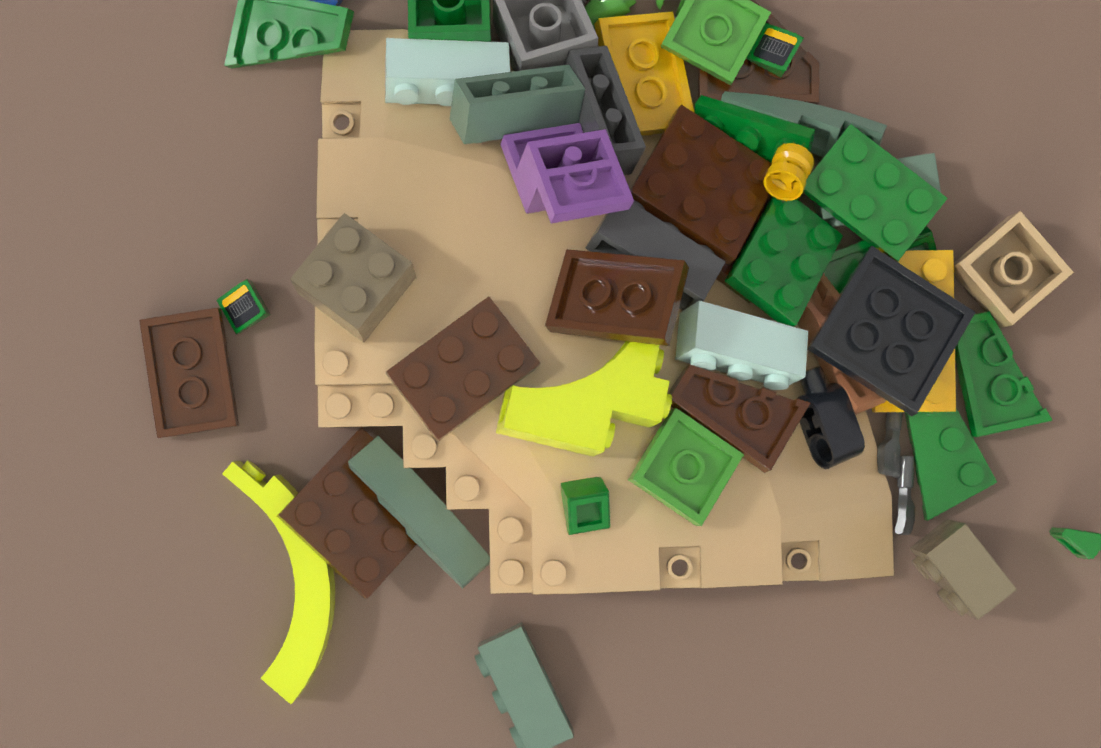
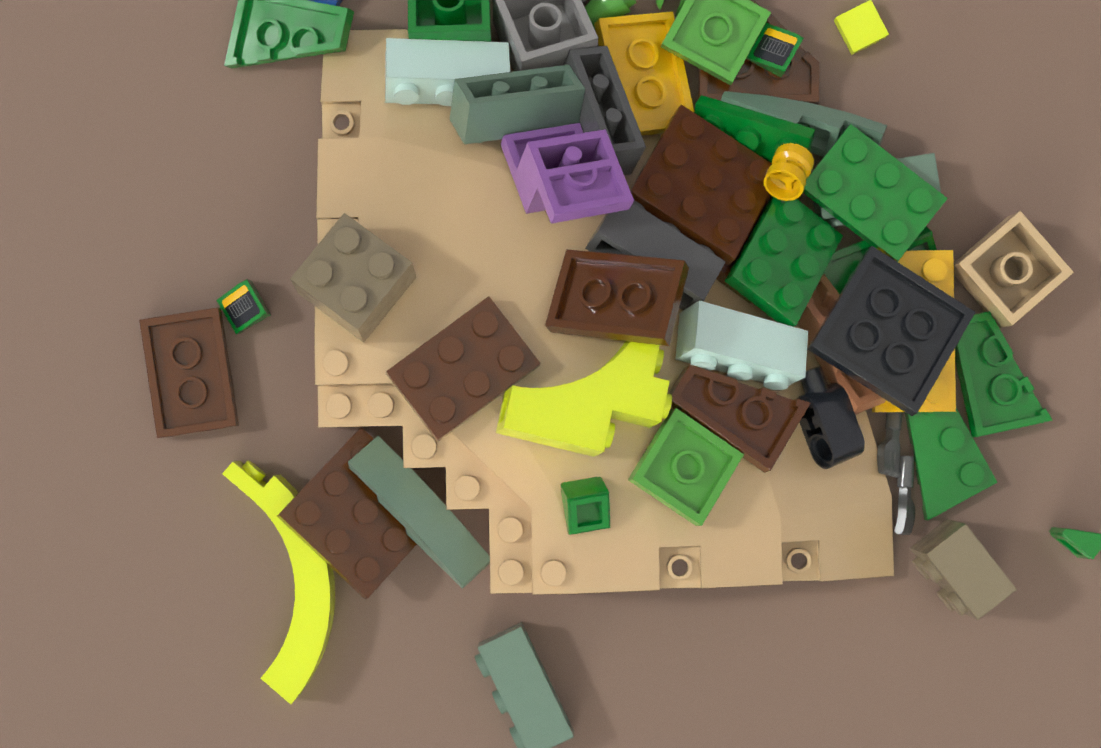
none -> neon yellow tile [834,0,889,55]

